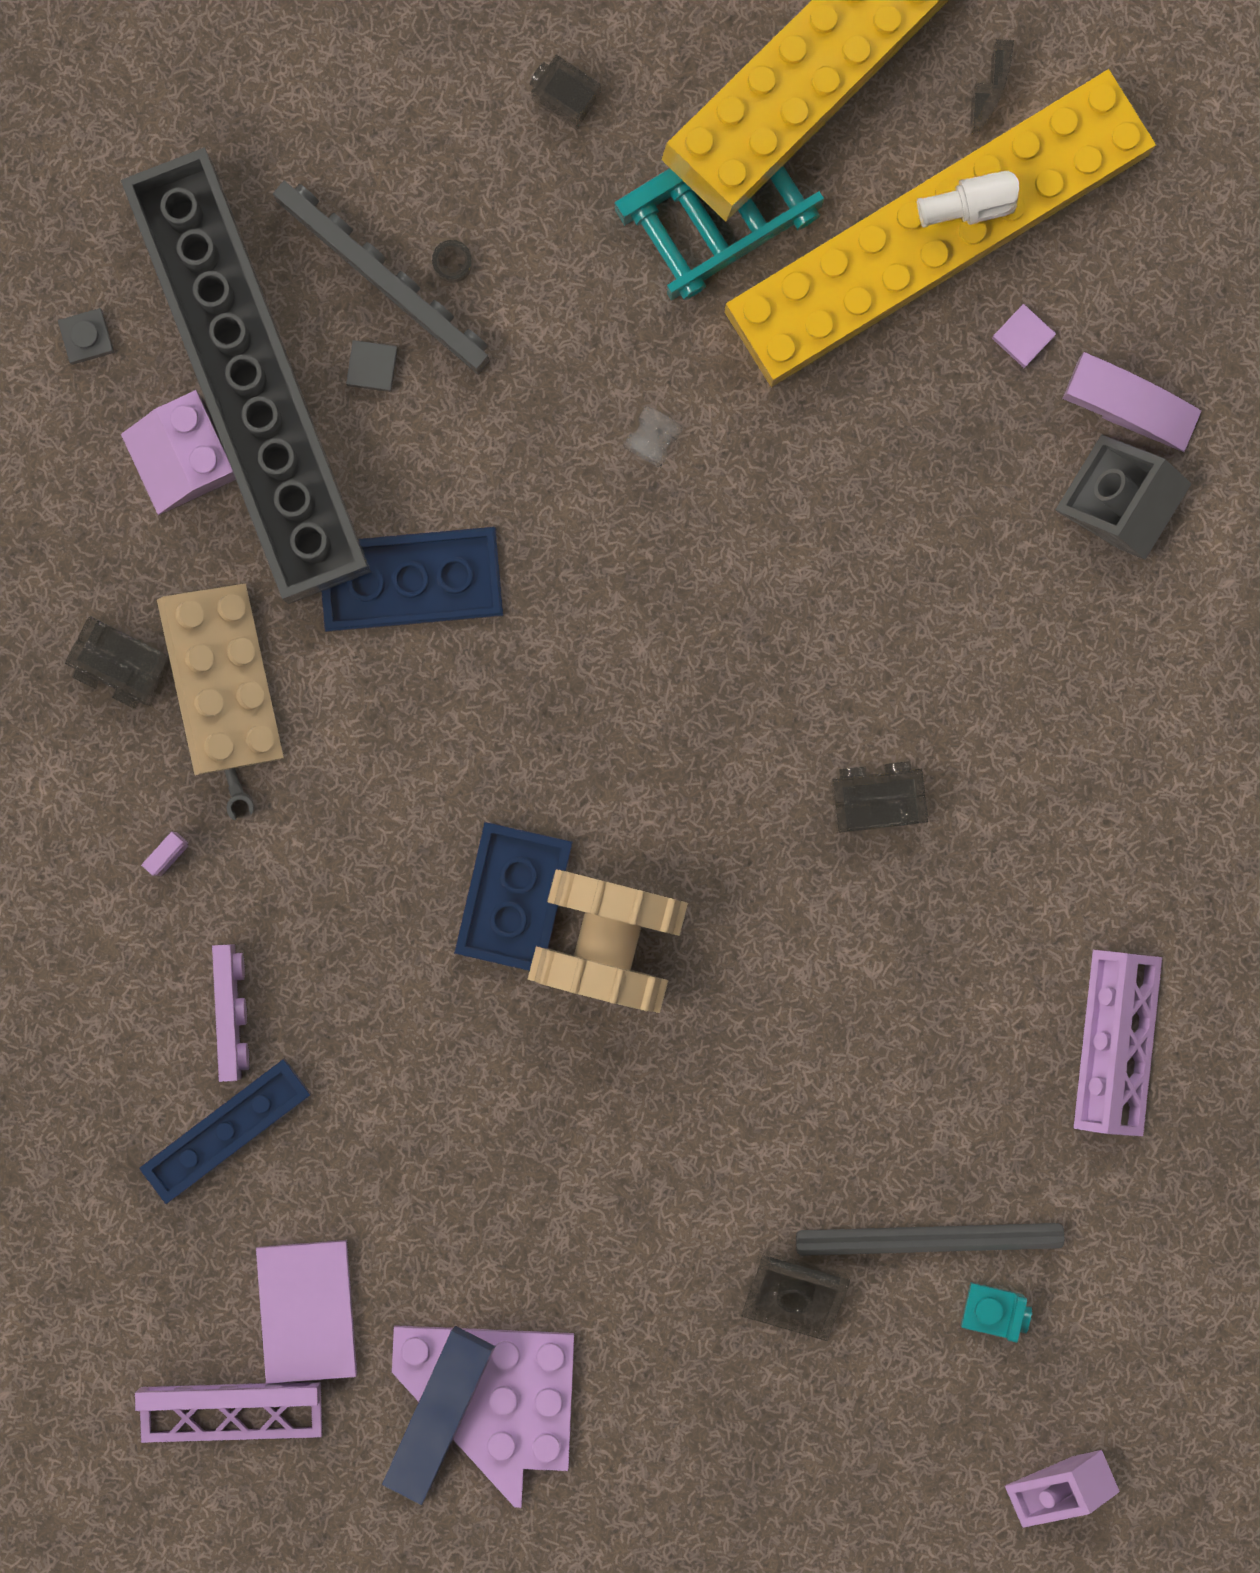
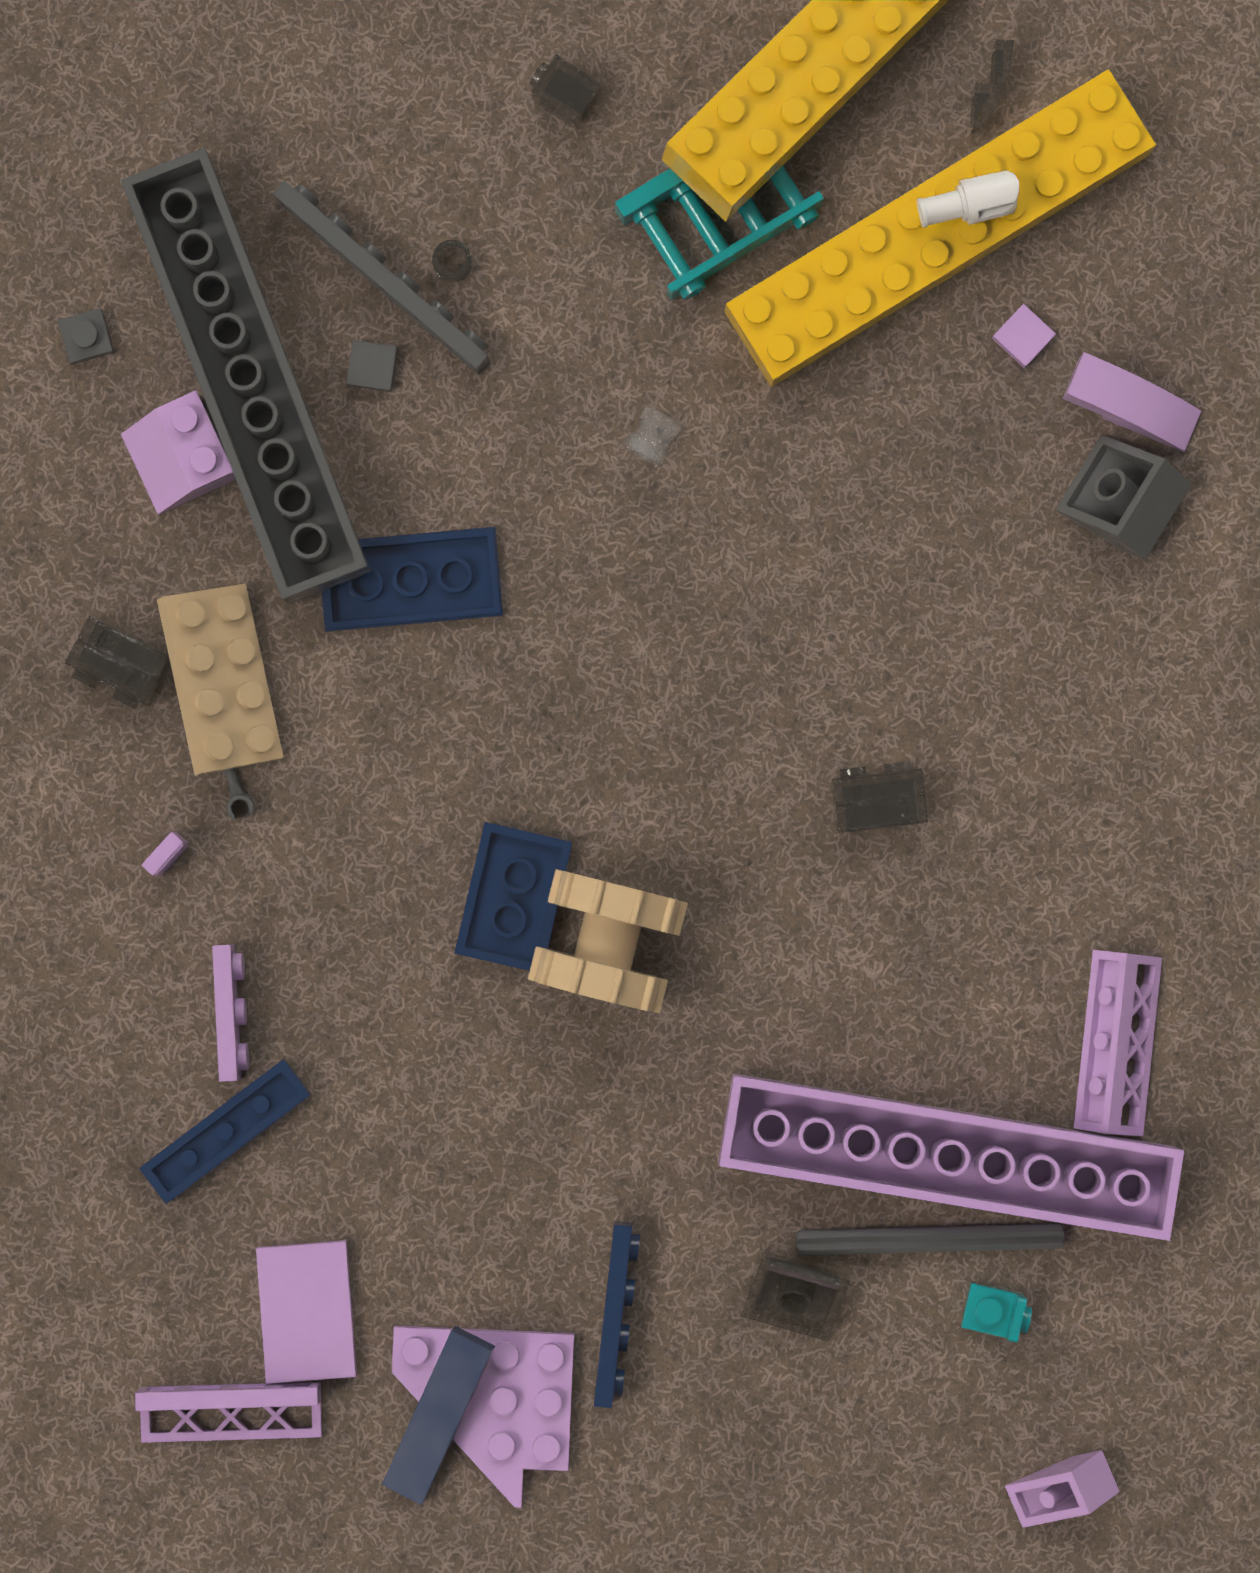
none -> dark blue plate [594,1221,640,1408]
none -> lavender brick [718,1073,1184,1241]

